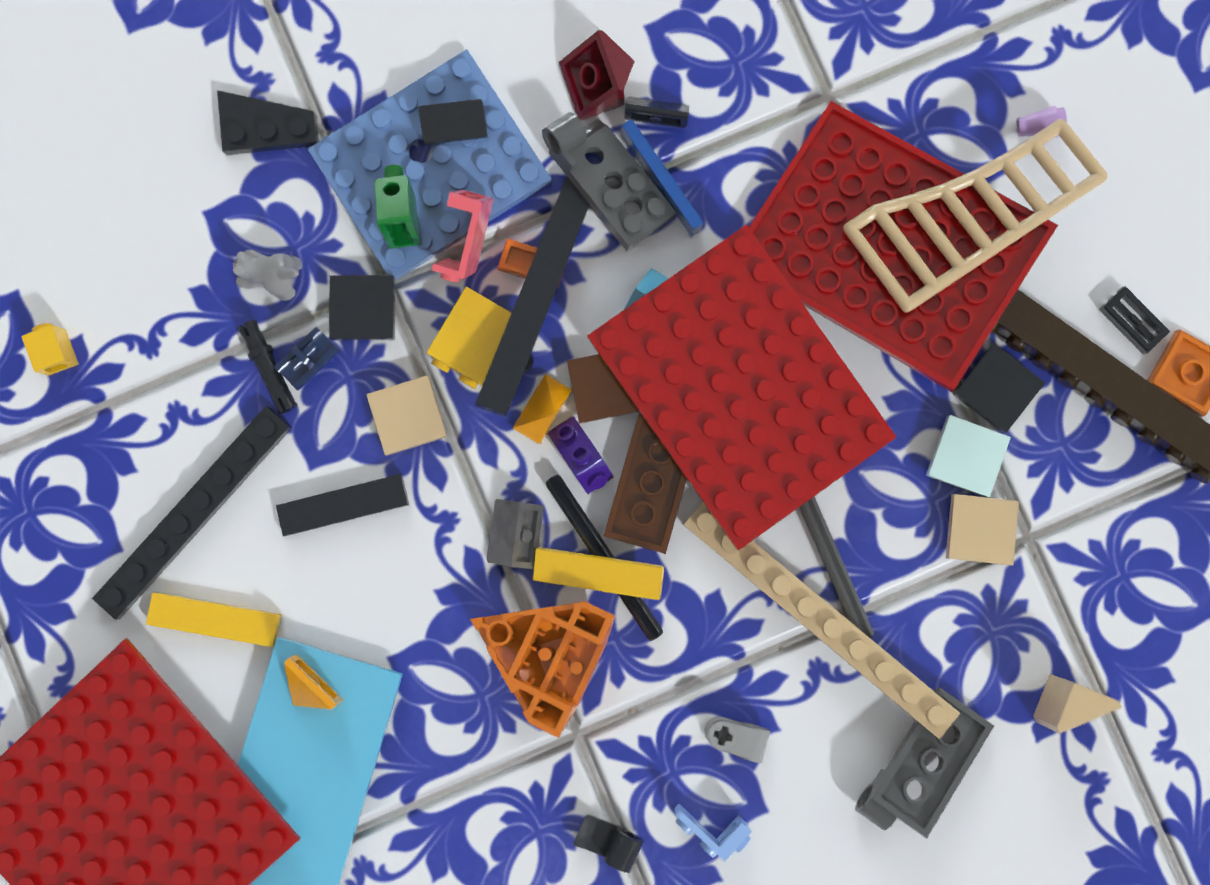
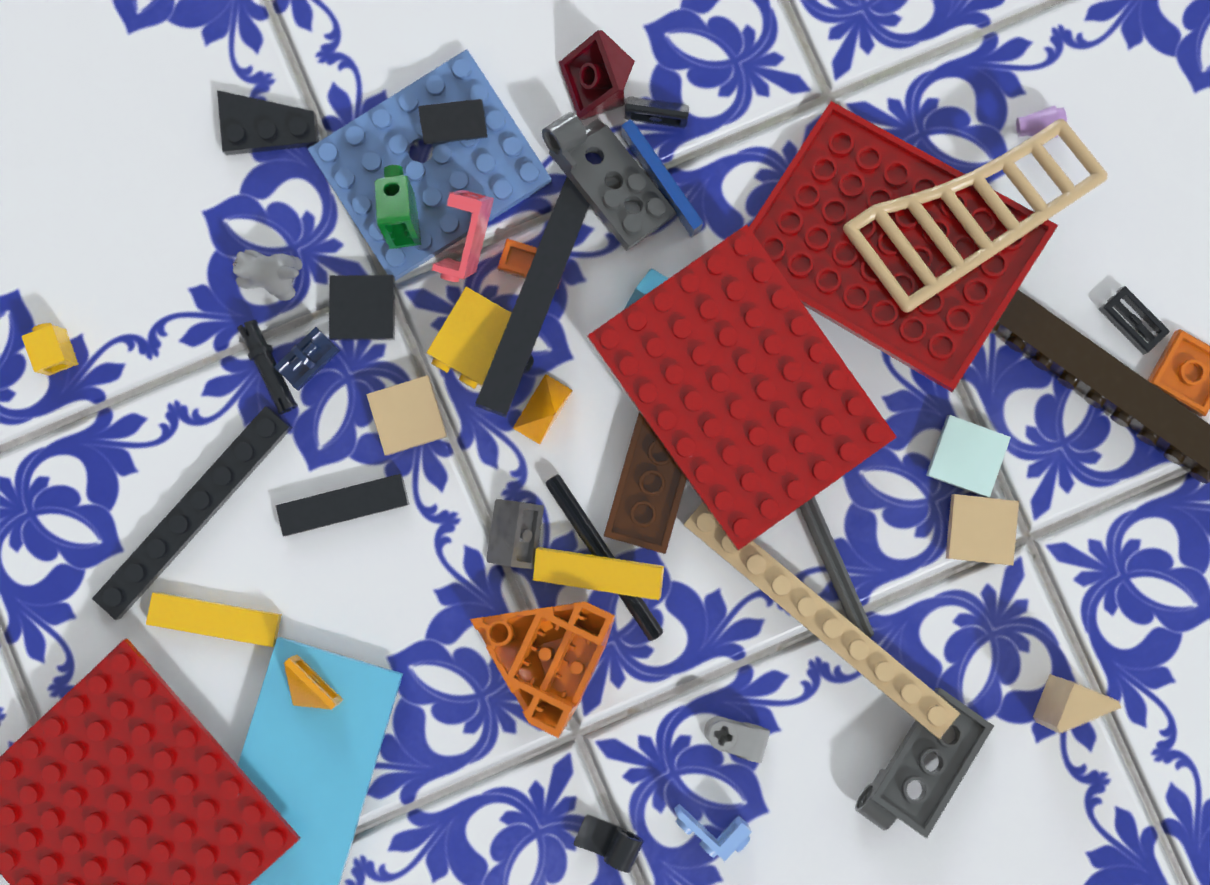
dark purple bracket [548,417,614,495] -> none
reddish brown tile [567,354,639,424] -> none
black tile [953,343,1045,434] -> none

